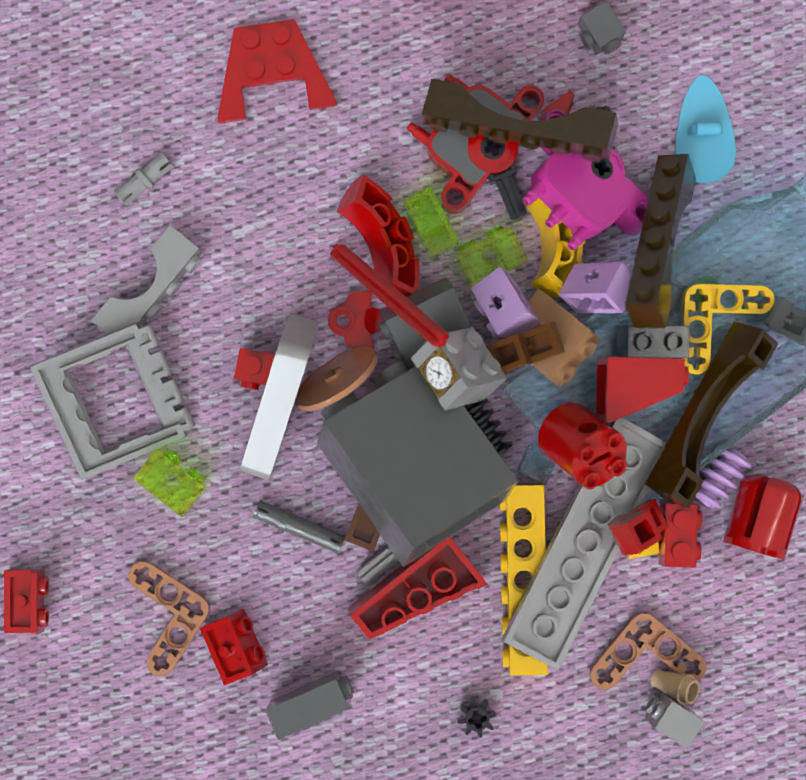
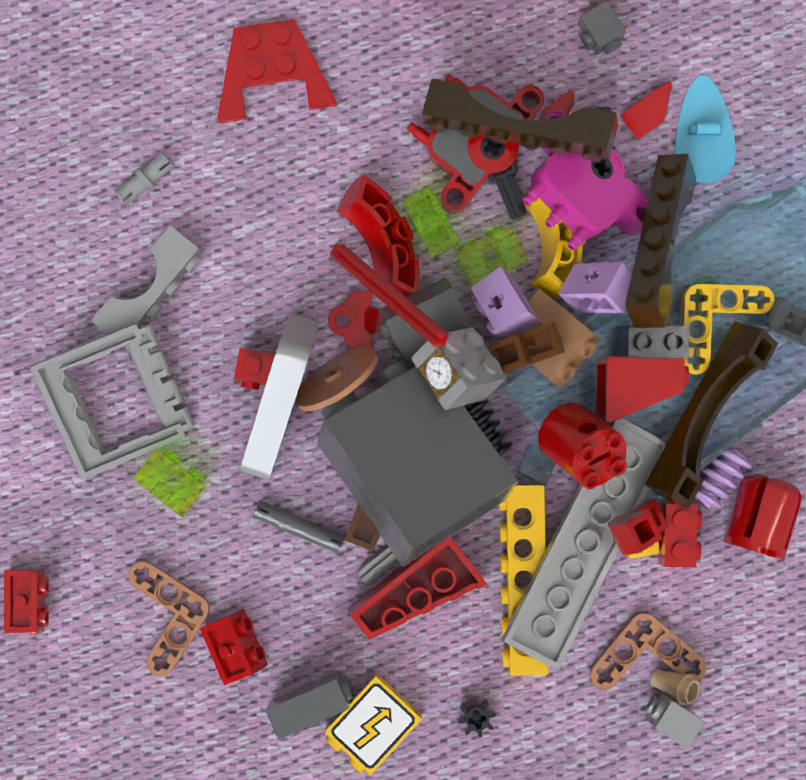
none -> panel [324,672,422,776]
none -> red slope [620,81,673,140]

